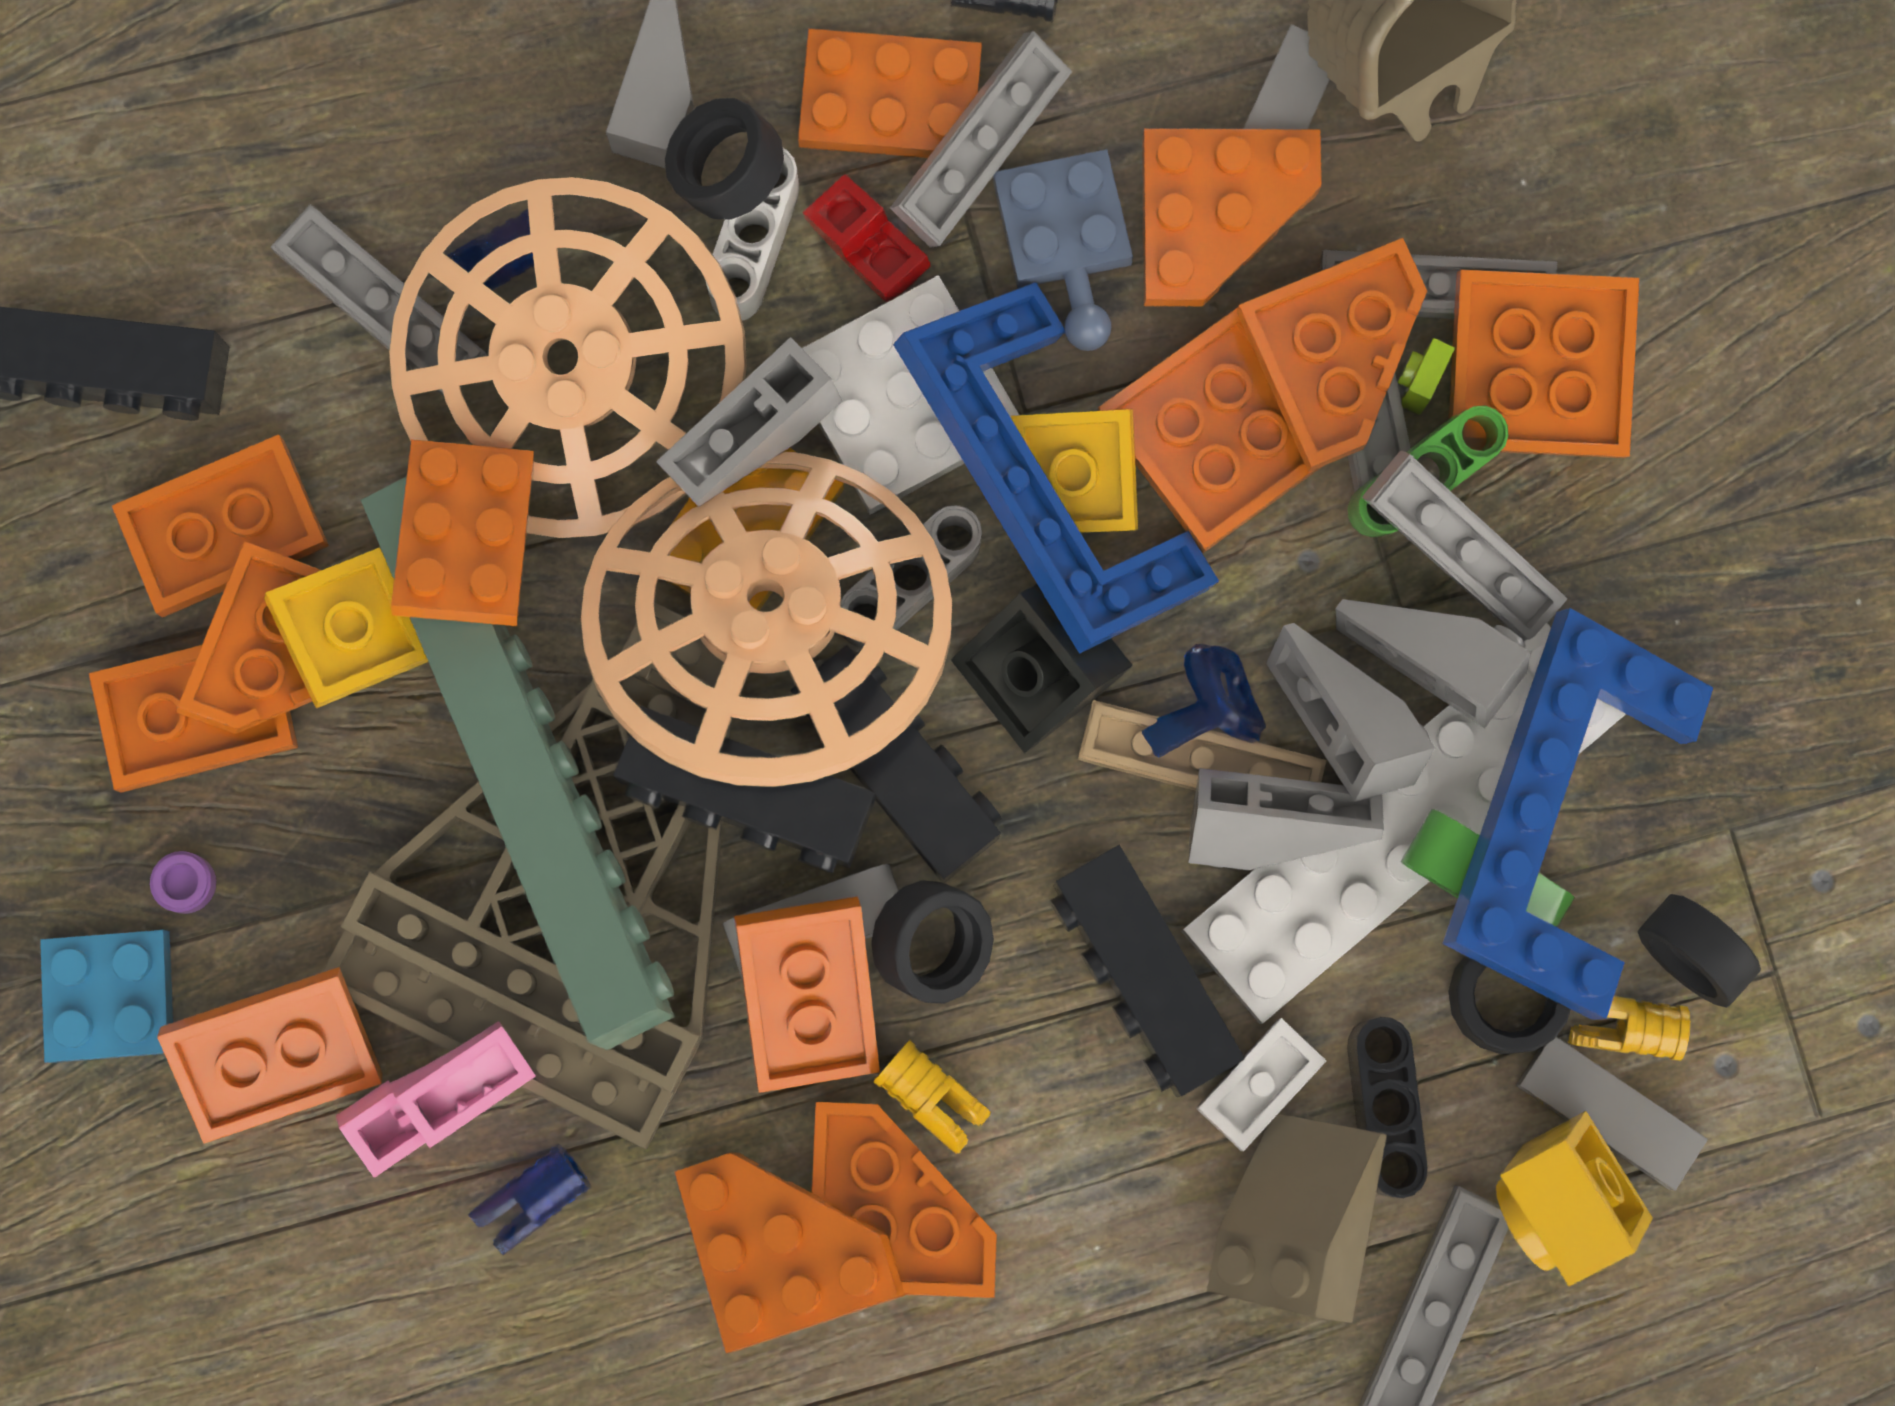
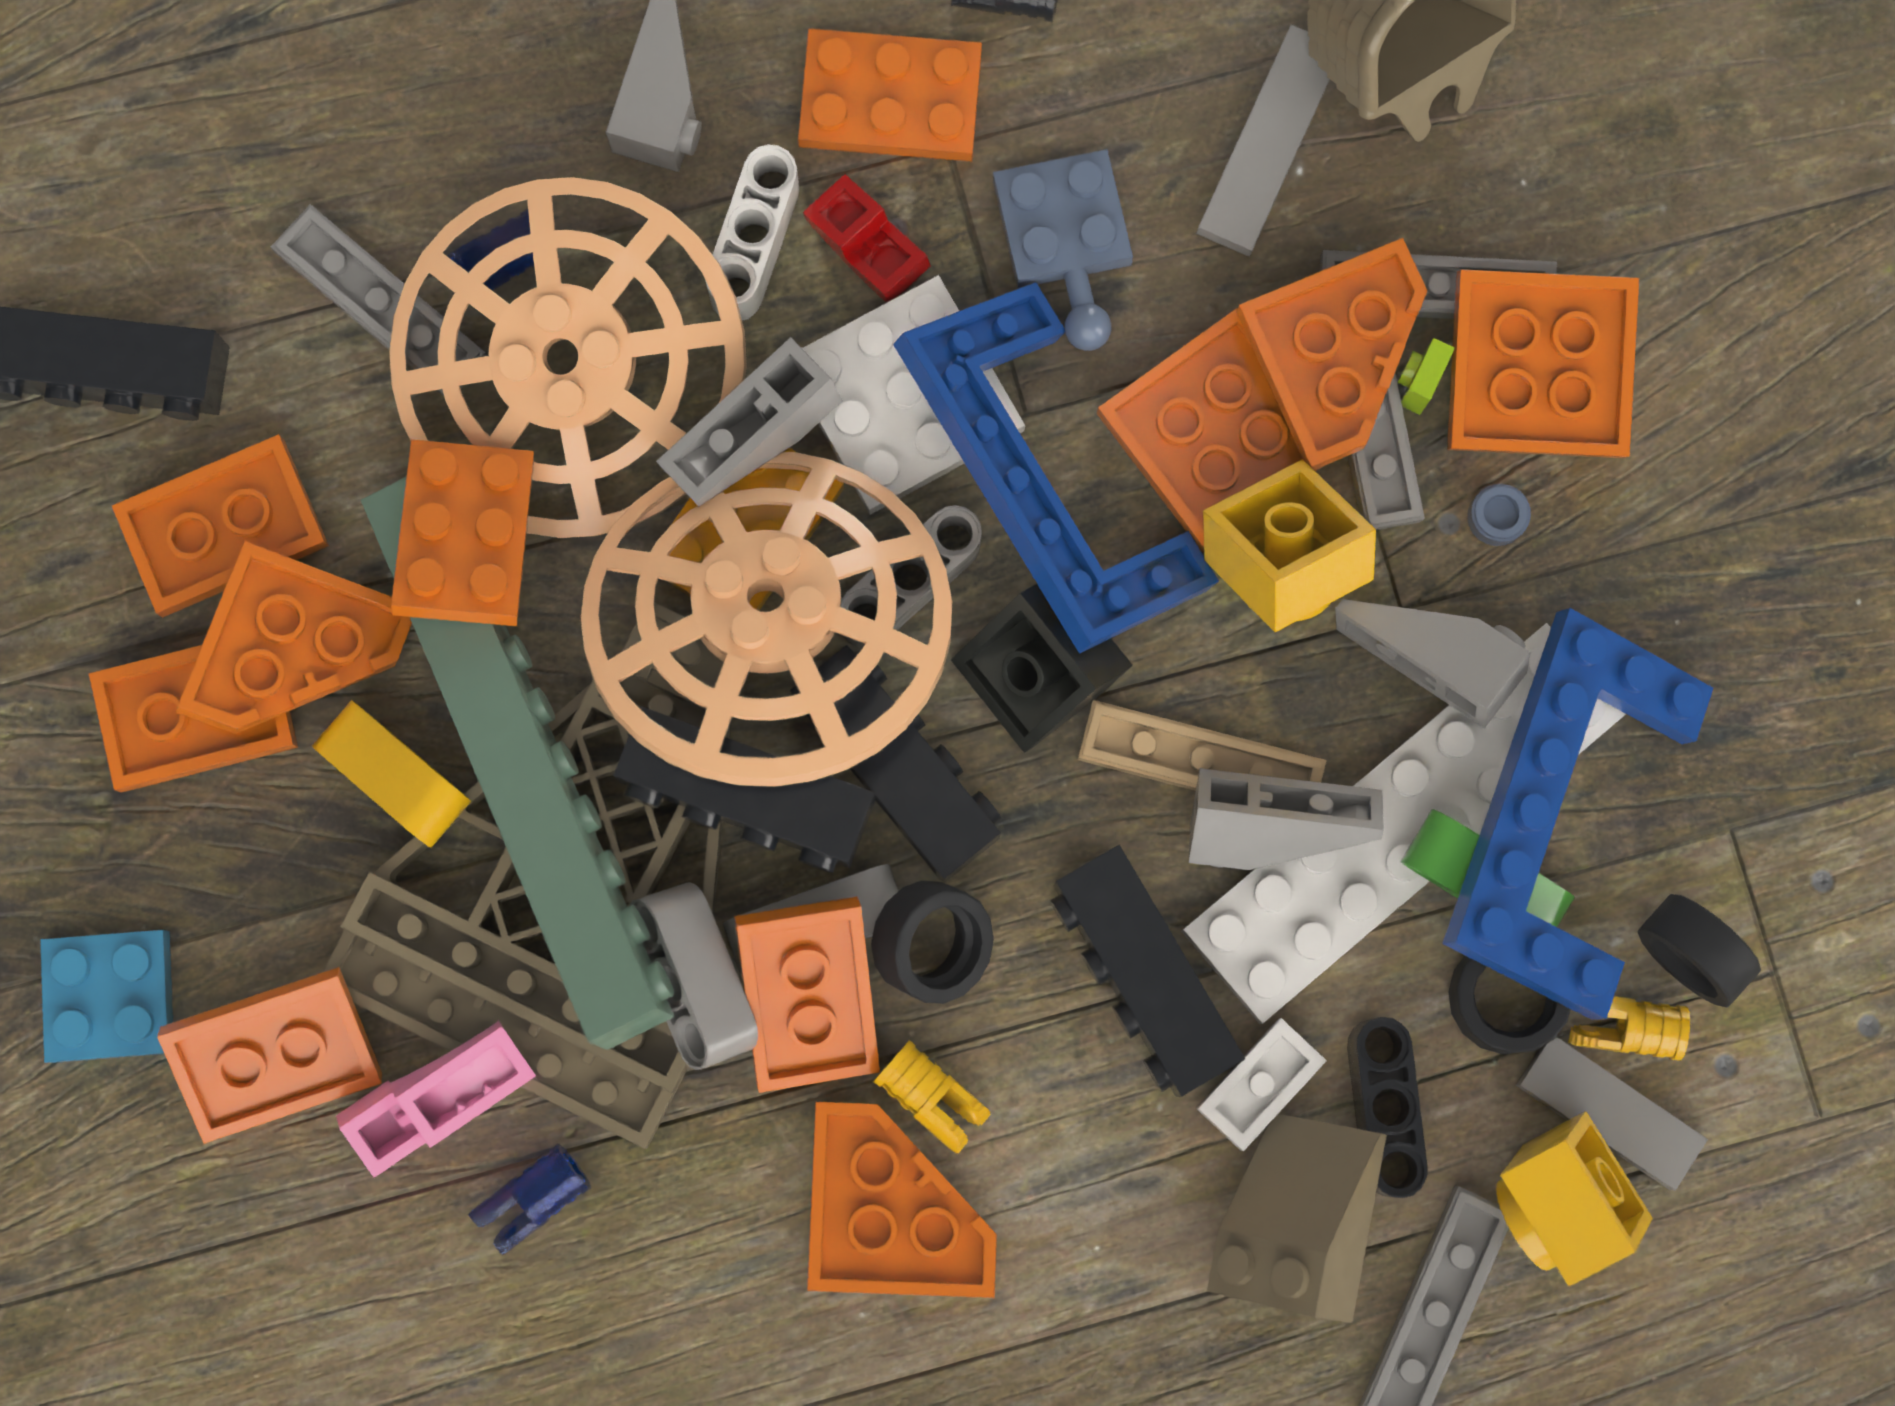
medium lavender tile [150,851,216,914] -> none
yellow plate [264,547,428,709] -> none
black tyre [665,98,784,219] -> none
orange plate [675,1152,905,1354] -> none
light grey tile [890,31,1072,248] -> none
yellow plate [1011,409,1138,533] -> none
orange plate [1142,129,1321,306] -> none
clear blue piece [1142,643,1266,758] -> none
light grey slope [1266,623,1435,802] -> none
bright green beam [1348,405,1508,537] -> none
light grey tile [1361,450,1568,641] -> none
none -> yellow beam [312,700,471,848]
none -> light grey beam [629,882,758,1070]
none -> yellow piece [1203,459,1376,632]
none -> sand blue tile [1467,484,1531,546]

